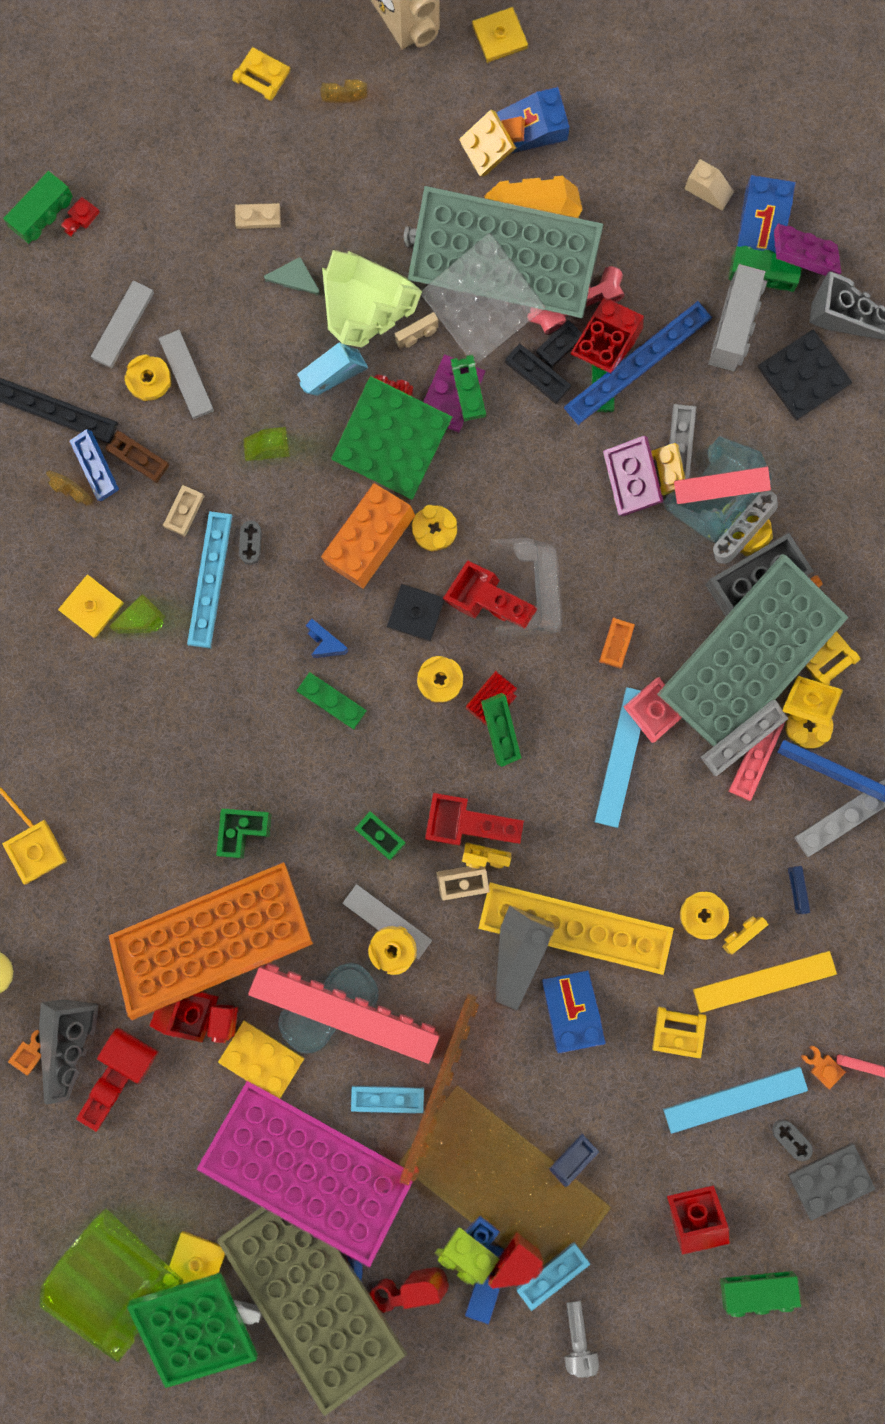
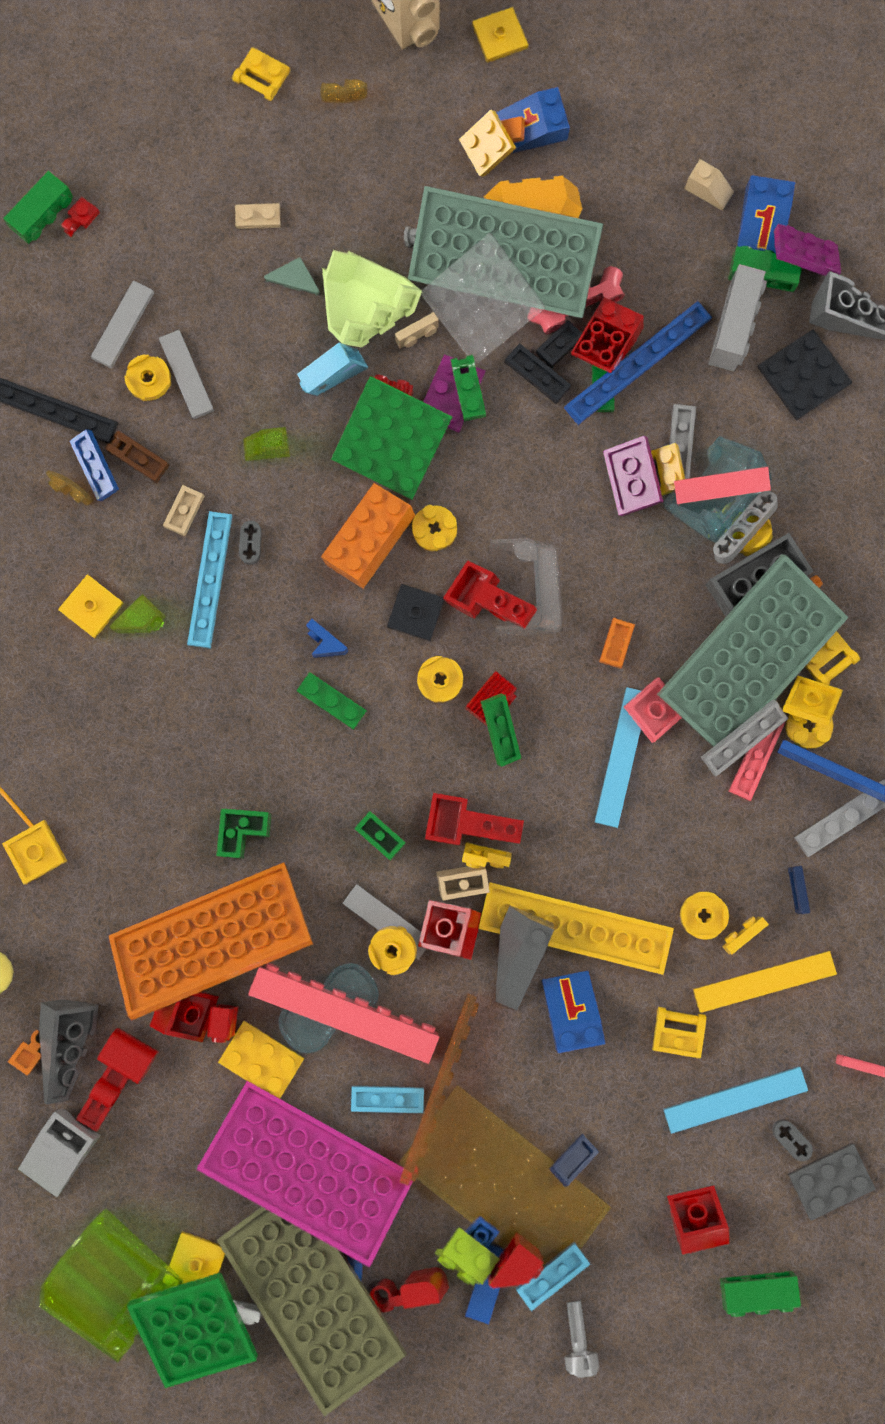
orange plate [801,1045,846,1090] -> none
none -> light grey slope [18,1108,101,1197]
none -> red slope [418,900,482,960]

